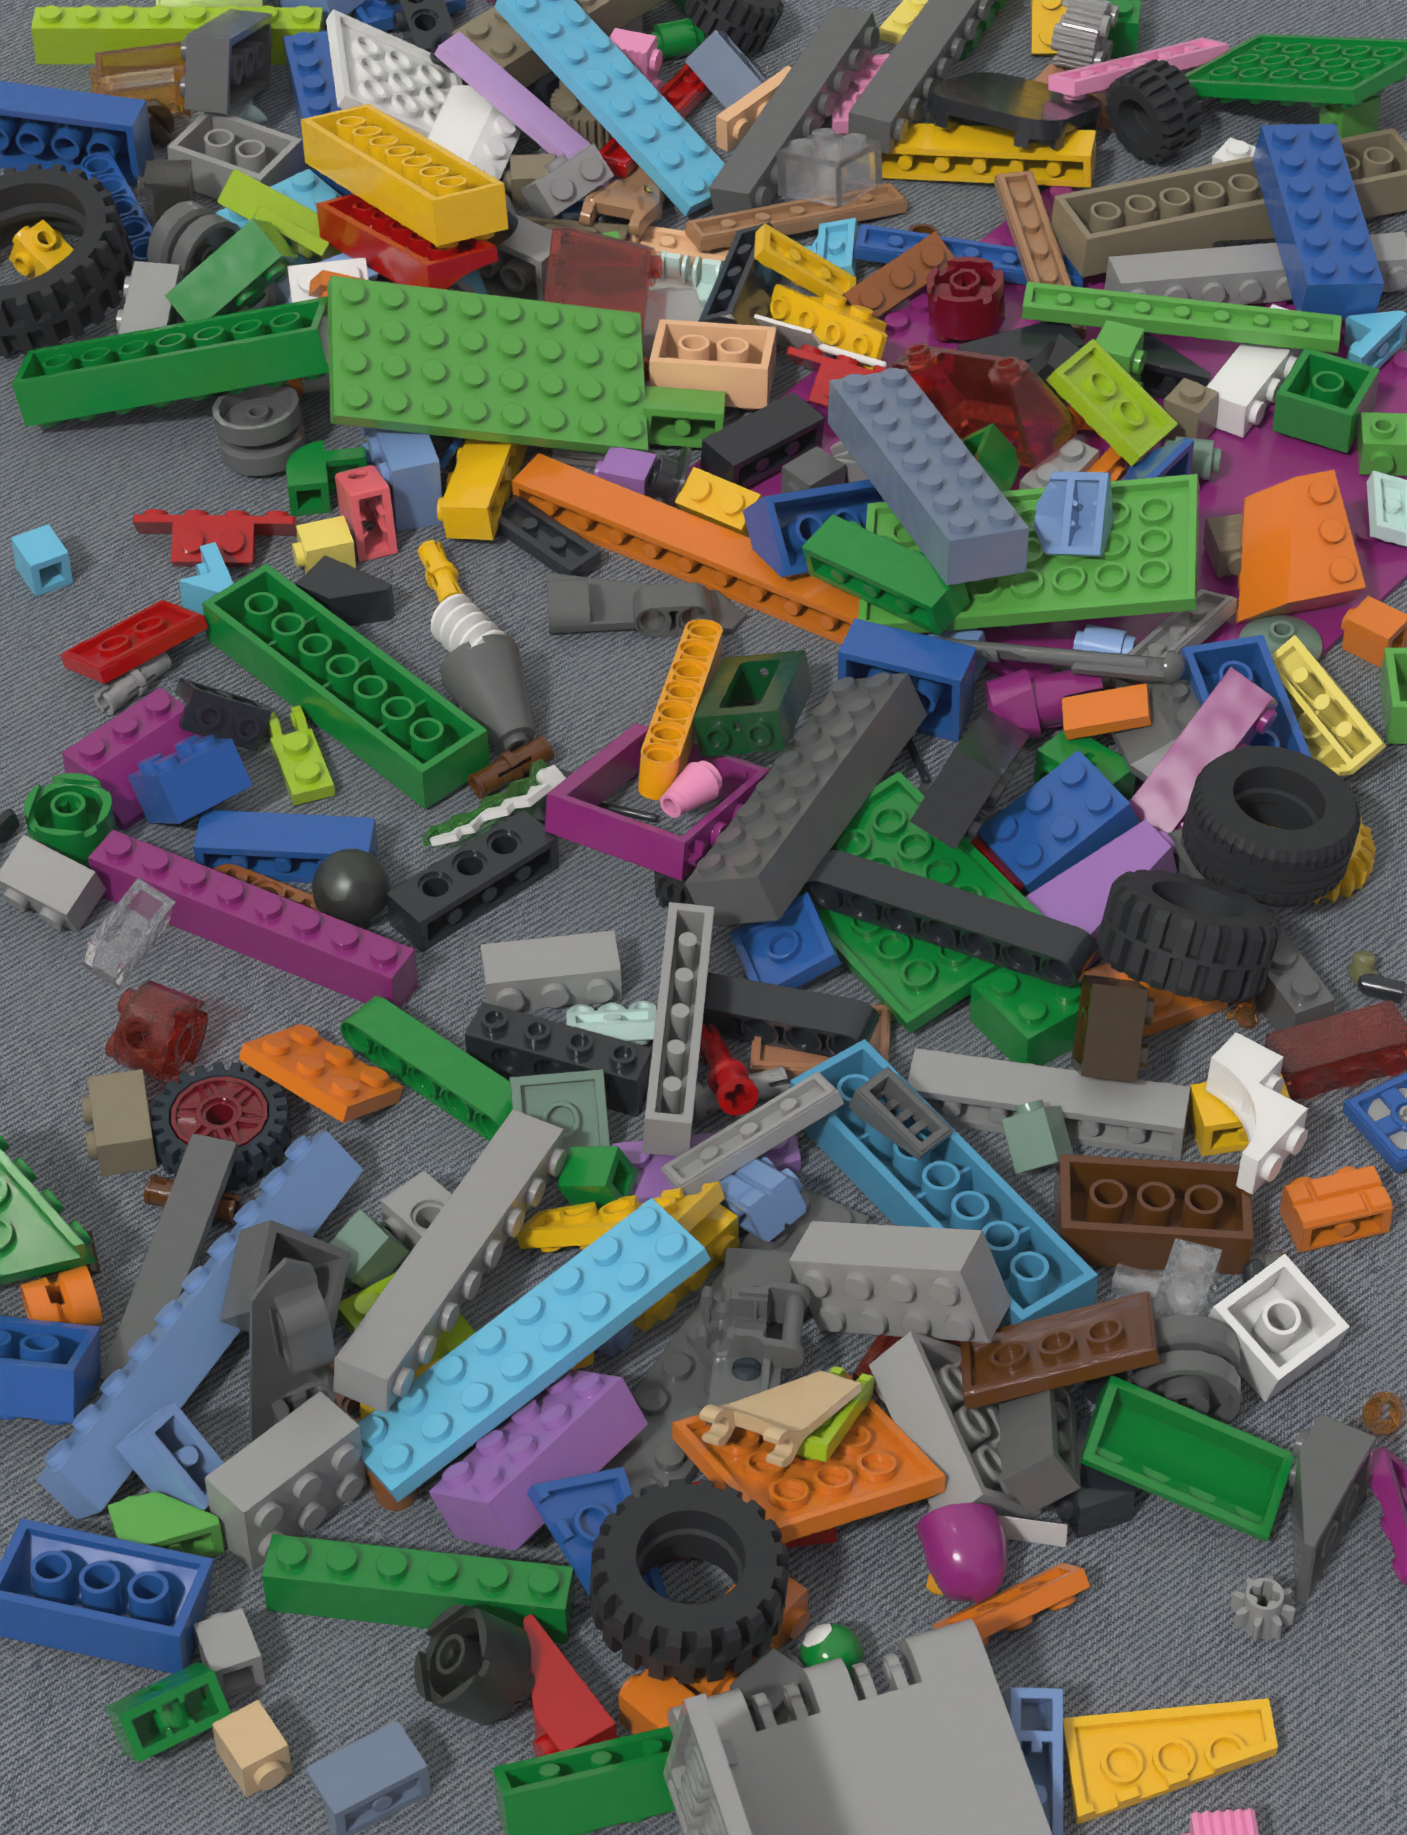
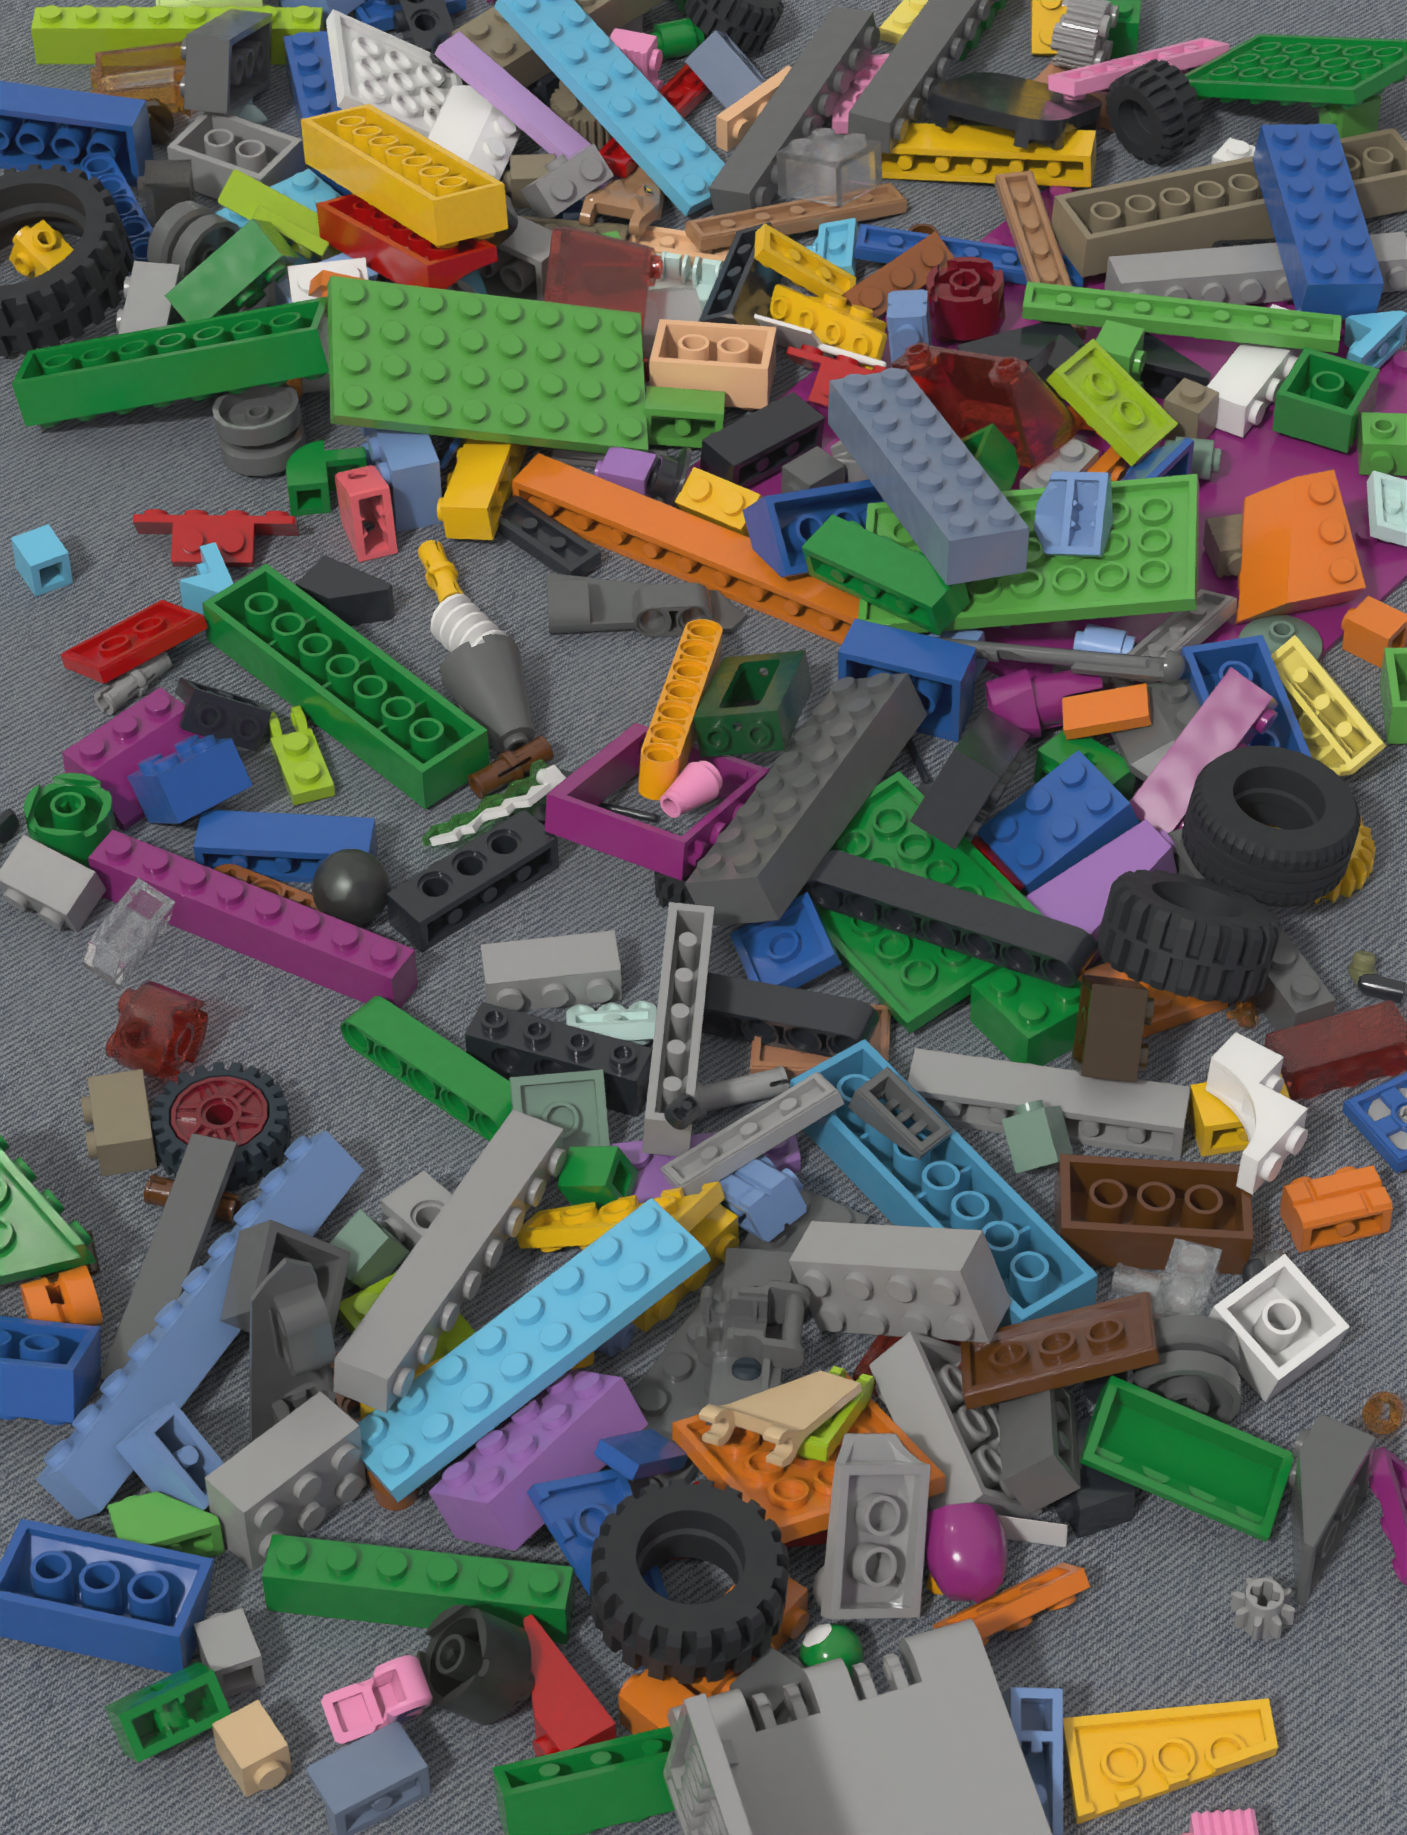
orange plate [239,1024,403,1123] -> none
light yellow brick [291,515,356,573] -> none
red pin [699,1024,758,1116] -> none
none -> bright pink animal [321,1655,433,1745]
none -> blue tile [594,1428,688,1481]
none -> black rock [664,1093,702,1130]
none -> light grey slope [813,1433,930,1620]
none -> medium blue brick [887,290,934,381]

